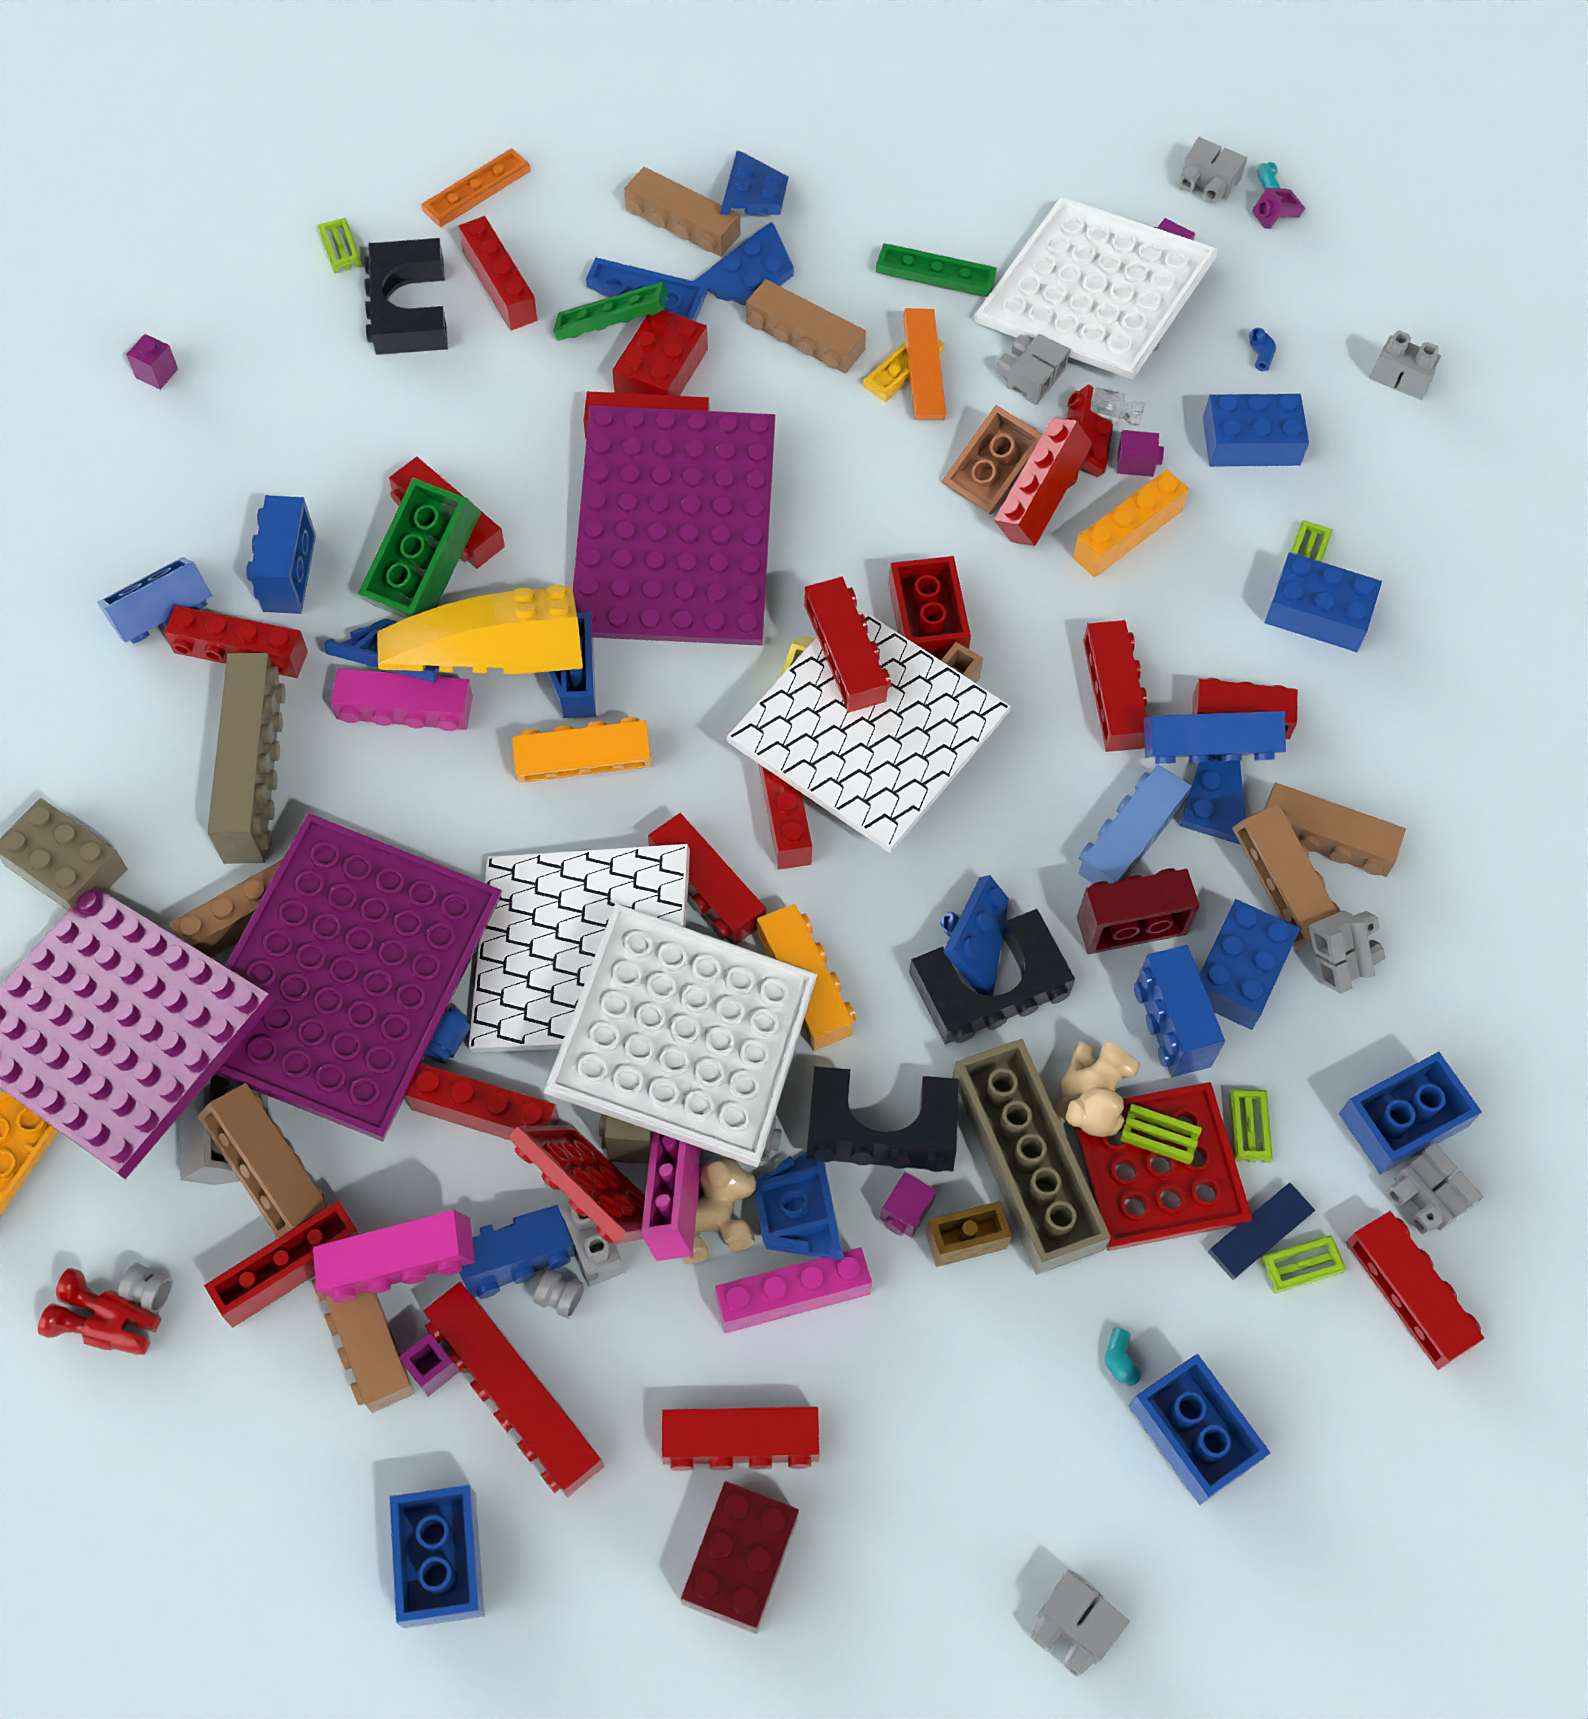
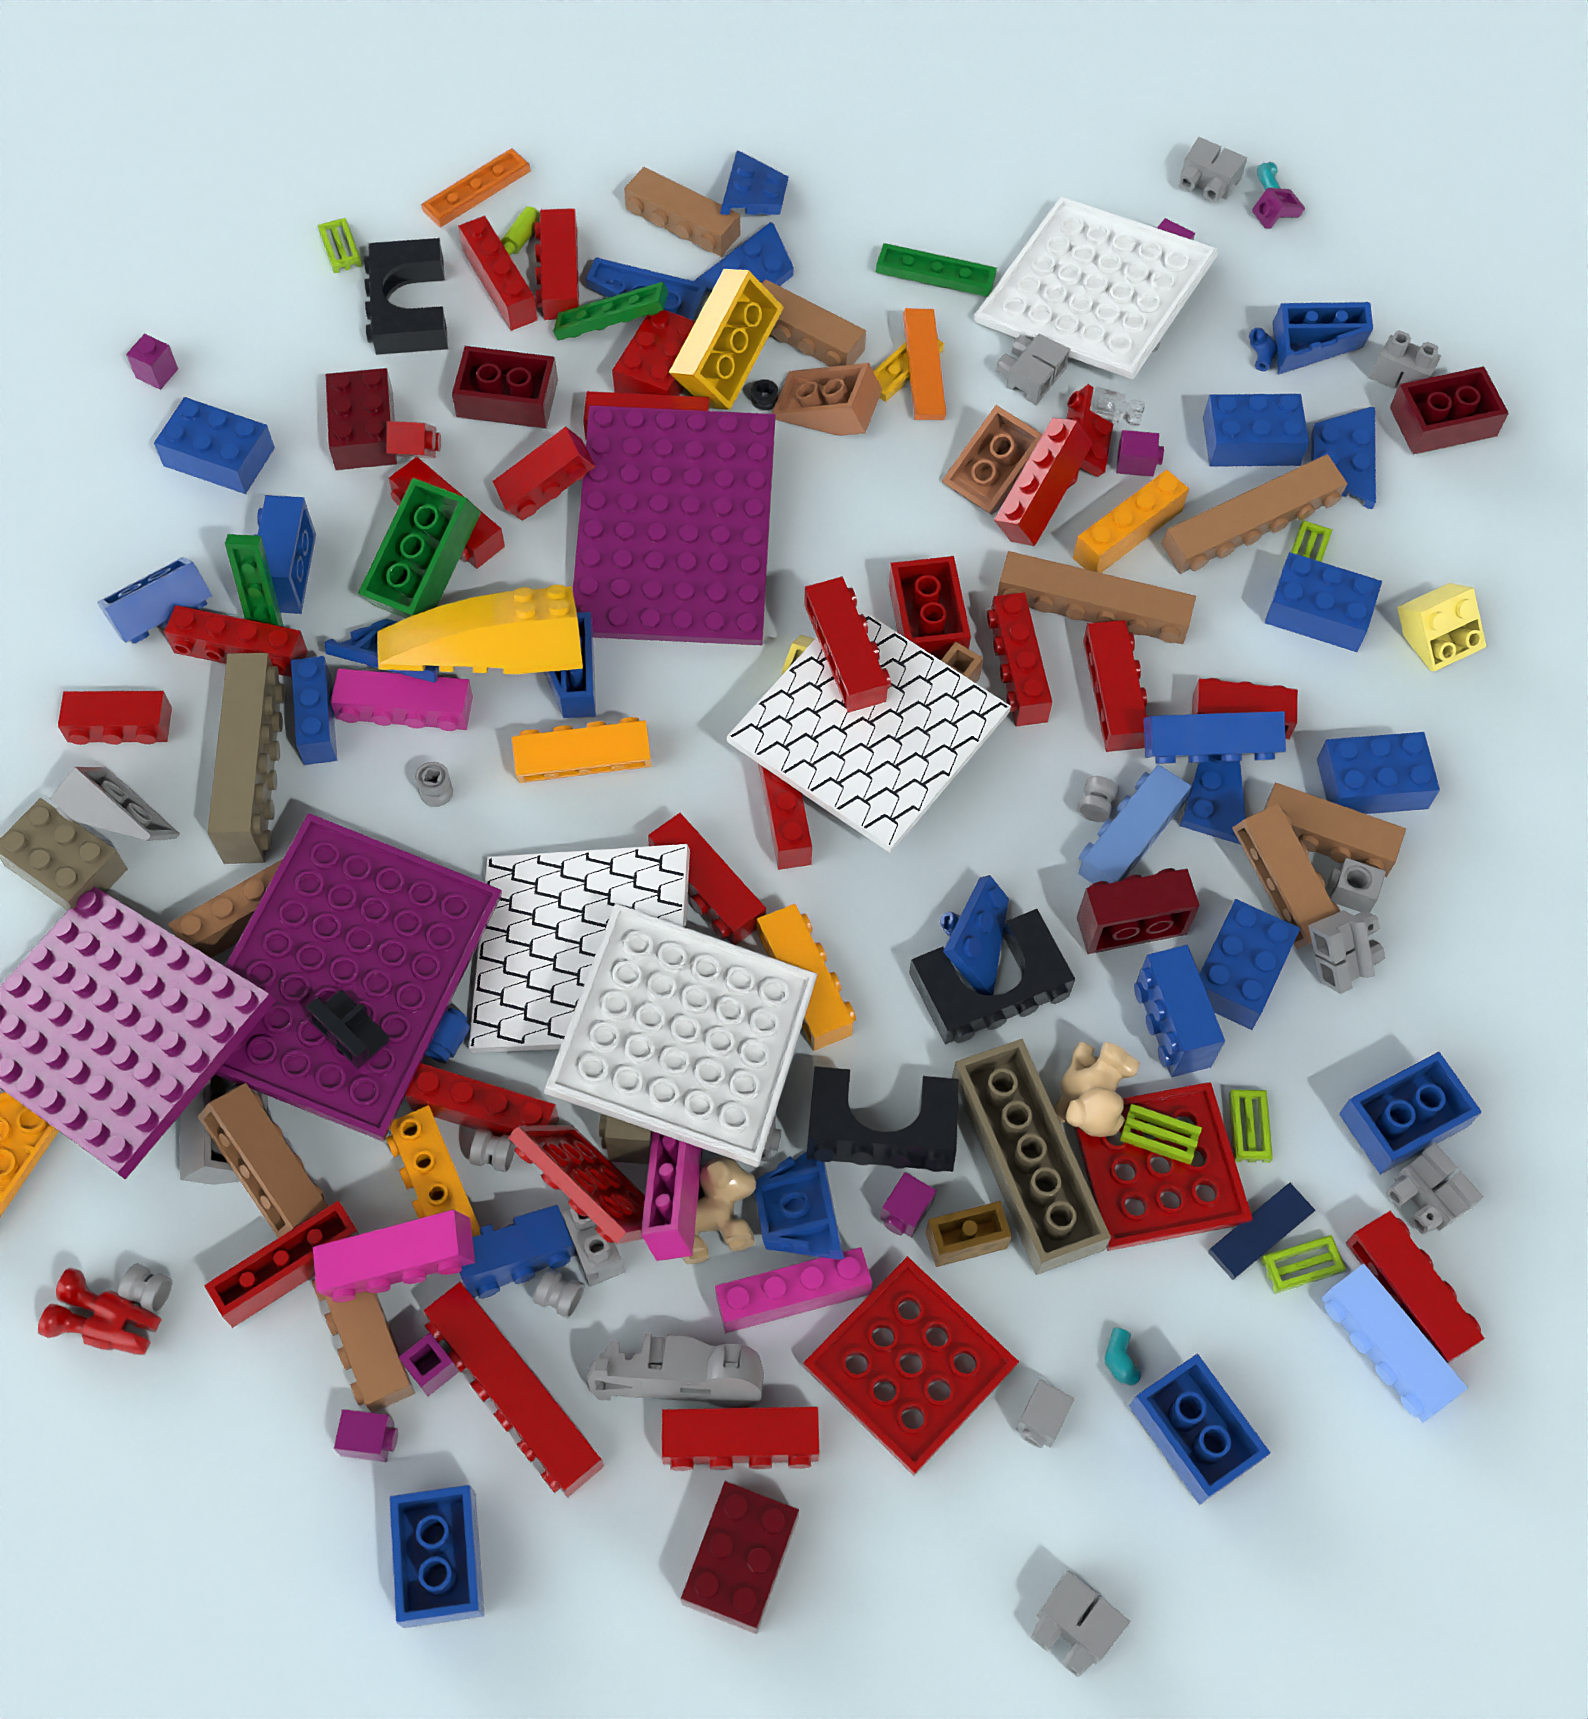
none -> light grey slope [49,767,180,841]
none -> red brick [58,691,172,745]
none -> blue brick [154,397,275,494]
none -> green plate [225,534,284,627]
none -> blue brick [291,656,337,765]
none -> black panel [306,991,389,1069]
none -> dark red brick [325,368,397,470]
none -> magenta brick [334,1409,398,1462]
none -> red brick [386,421,441,458]
none -> light orange brick [386,1105,481,1237]
none -> light grey wheel [415,762,453,807]
none -> dark red brick [452,346,558,428]
none -> light grey wheel [469,1128,516,1172]
none -> red brick [492,426,596,521]
none -> lime cylinder [501,206,540,255]
none -> red brick [535,208,579,320]
none -> light grey piece [587,1333,764,1408]
none -> yellow brick [669,269,784,410]
none -> black bush [751,379,778,411]
none -> nougat slope [772,363,882,436]
none -> red piece [802,1256,1019,1476]
none -> red brick [987,592,1053,727]
none -> medium nougat brick [997,551,1196,644]
none -> light grey brick [1016,1380,1075,1448]
none -> light grey wheel [1077,776,1119,822]
none -> medium nougat brick [1161,454,1347,574]
none -> blue wedge [1272,302,1374,375]
none -> blue wing [1311,407,1376,509]
none -> blue brick [1317,732,1440,814]
none -> light blue brick [1321,1264,1468,1423]
none -> light grey brick [1327,858,1386,912]
none -> dark red brick [1390,366,1509,455]
none -> light yellow slope [1397,583,1486,672]

